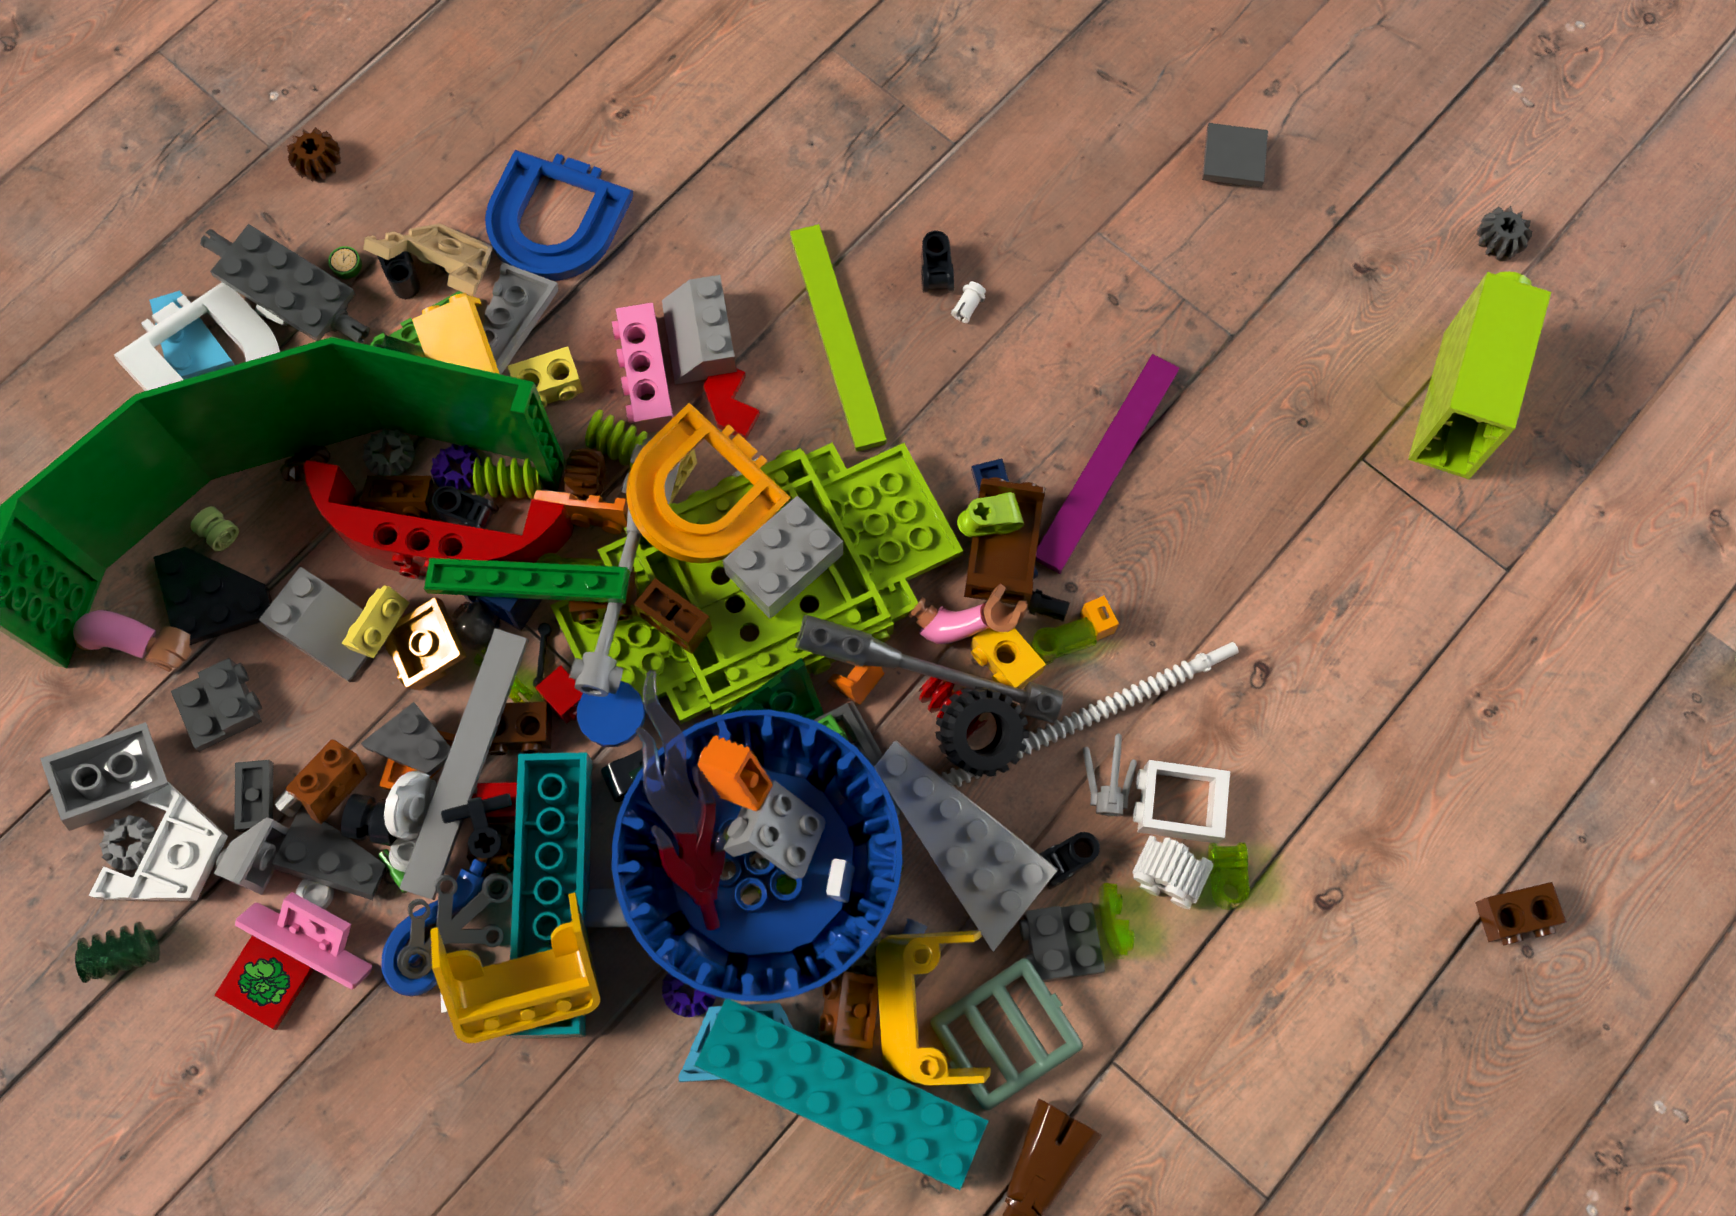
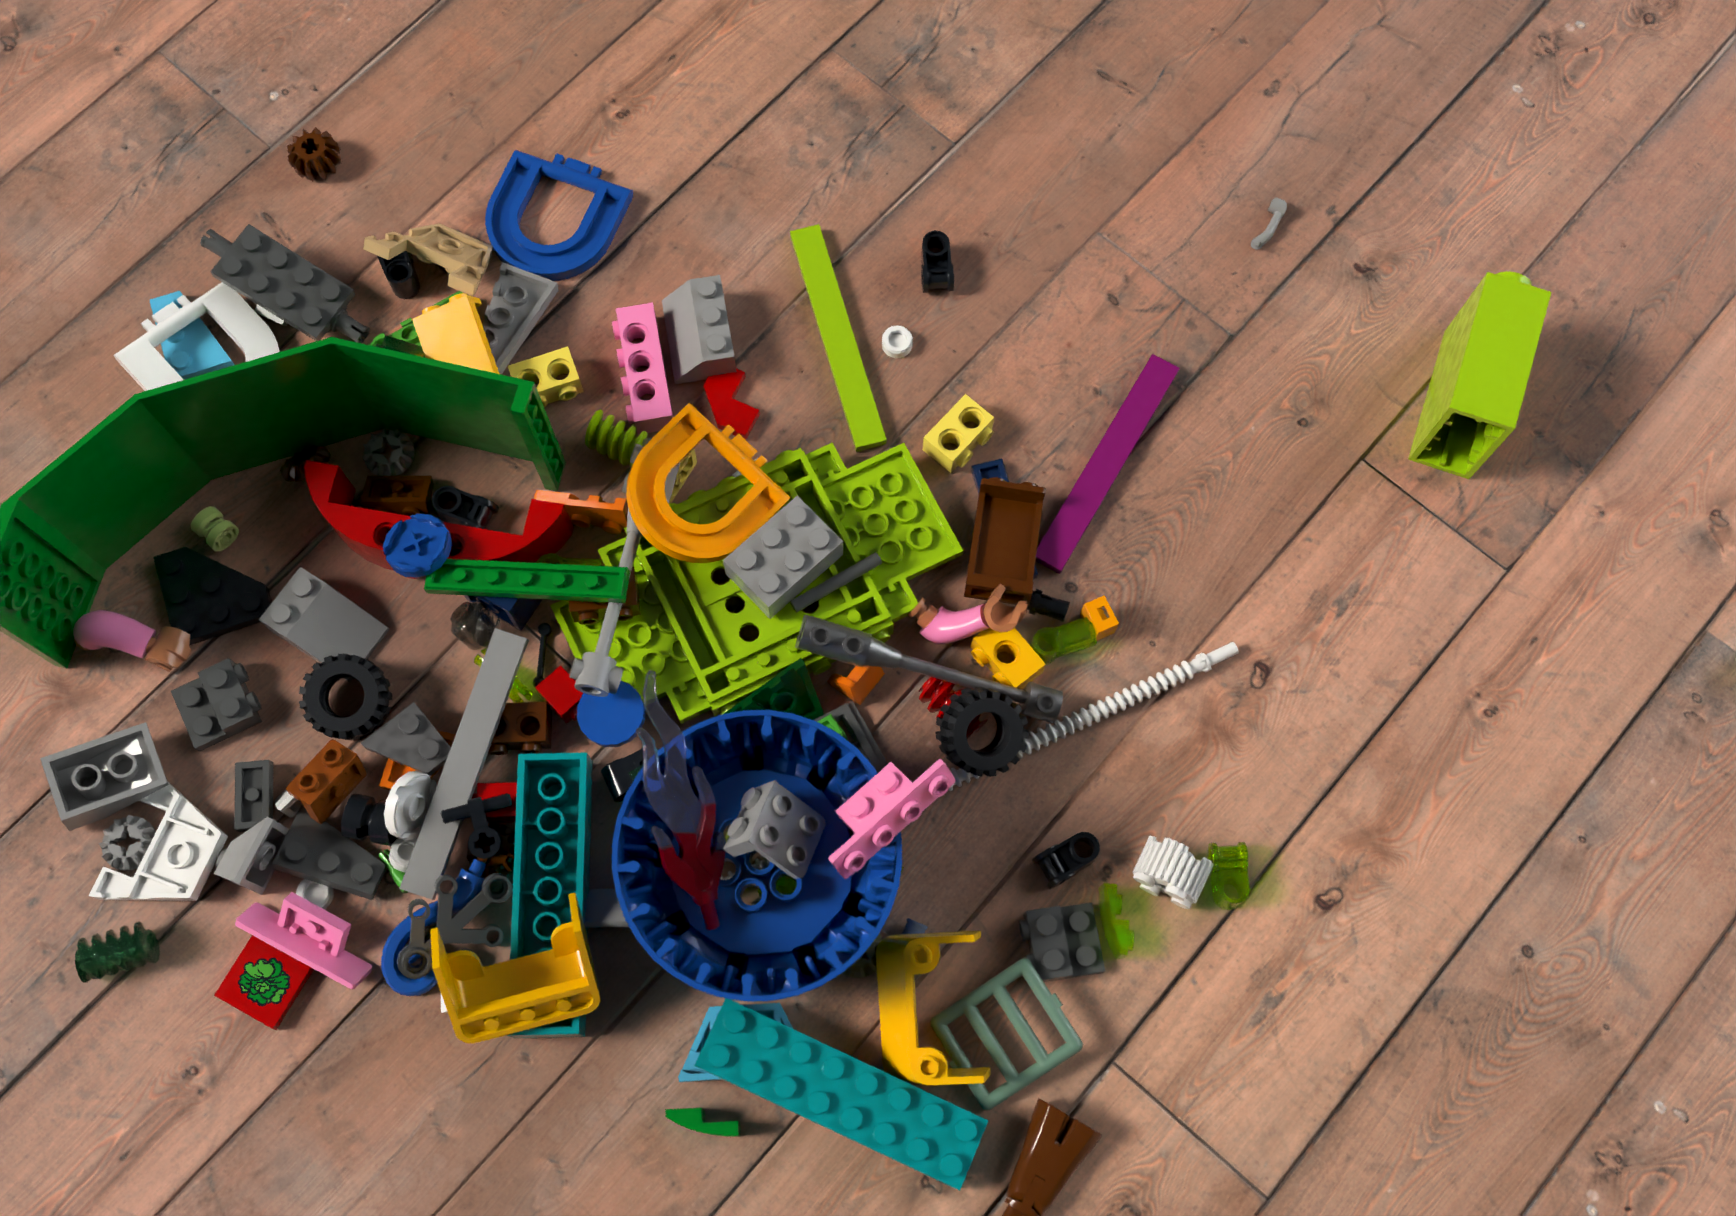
tile [328,246,362,279] -> none
light yellow bracket [342,585,410,659] -> none
pearl gold plate [385,597,467,691] -> none
dark purple gear [430,443,483,491] -> none
lime piece [473,457,543,499] -> none
reddish brown gear [564,448,606,501] -> none
reddish brown brick [634,578,712,654] -> none
dark purple gear [662,972,717,1017] -> none
orange brick [698,735,773,811] -> none
dark orange bracket [818,971,878,1049] -> none
white tile [826,859,855,903] -> none
white wing [874,741,1058,952] -> none
white pin [951,281,986,323] -> none
lime piece [957,492,1024,537] -> none
light grey plant [1083,734,1137,816] -> none
white window [1133,760,1230,844] -> none
dark grey tile [1202,123,1268,188] -> none
reddish brown brick [1475,882,1566,946] -> none
dark grey gear [1476,206,1533,260] -> none
none -> black tyre [299,654,392,740]
none -> blue tile [383,514,452,578]
none -> green slope [665,1108,741,1137]
none -> dark grey bar [790,552,882,613]
none -> bright pink bracket [829,759,956,879]
none -> white tile [882,326,913,358]
none -> light yellow brick [922,394,994,473]
none -> light grey piece [1251,198,1287,250]

